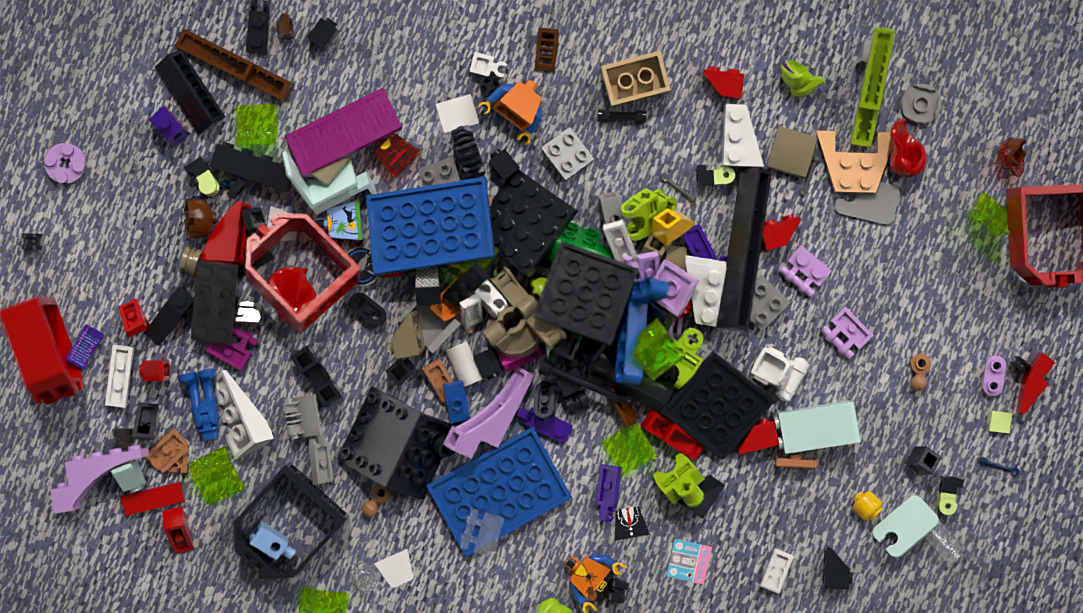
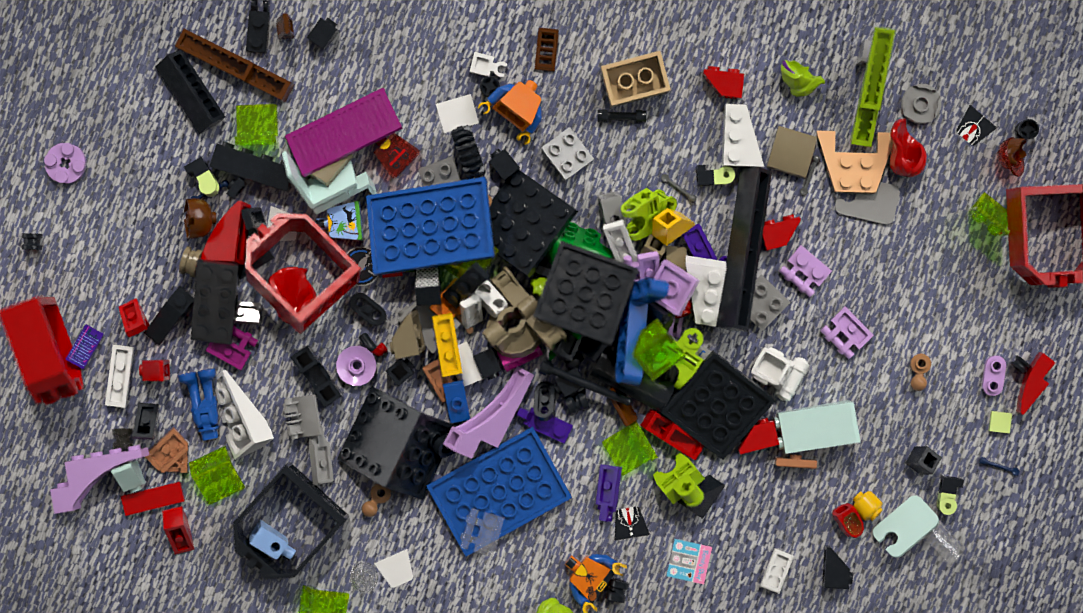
dark purple torso [149,105,191,147] -> none
none -> lavender dish [336,346,377,386]
none -> arm [359,333,388,357]
none -> yellow plate [432,313,462,377]
none -> red rock [832,503,864,538]
none -> black sticker [956,105,997,146]
none -> black wheel [1015,119,1039,140]

